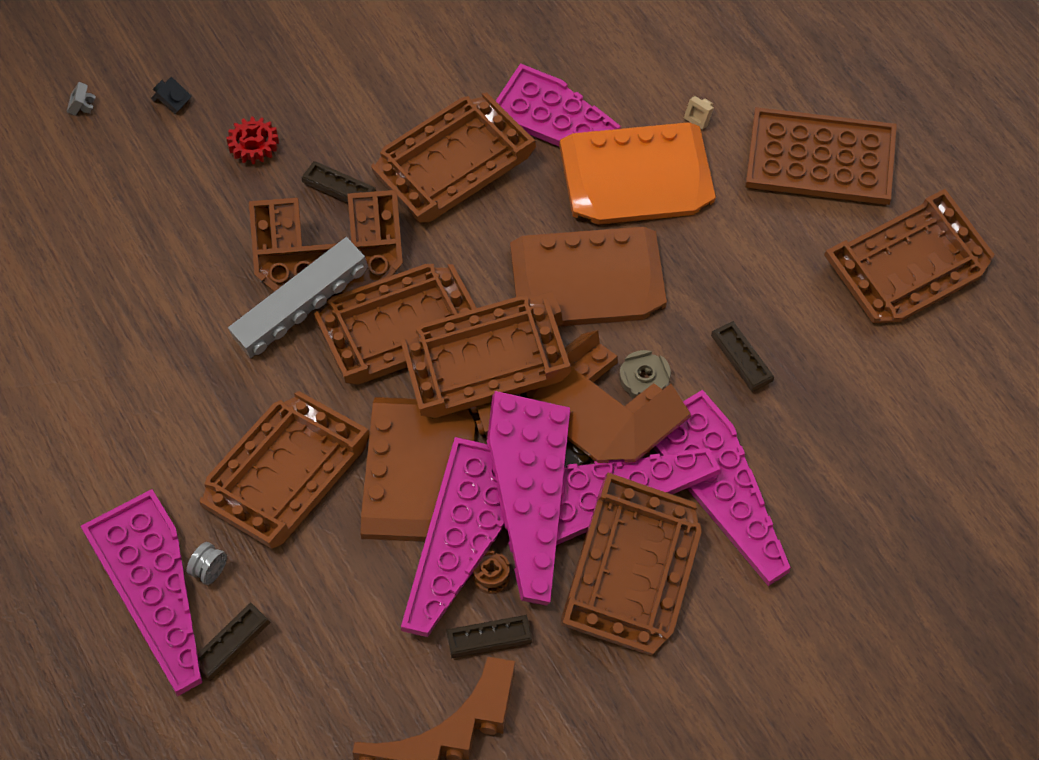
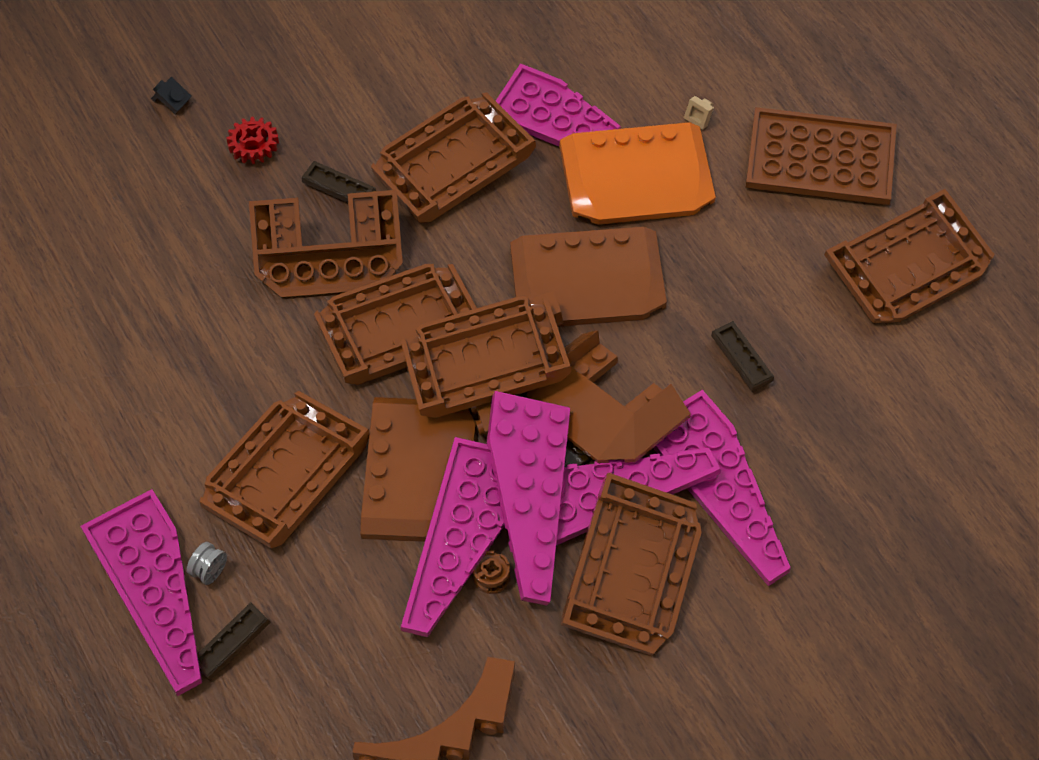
light grey tile [67,82,95,115] -> none
light grey brick [228,237,368,358] -> none
dark brown plate [446,615,532,658] -> none
dark tan plate [619,350,671,399] -> none

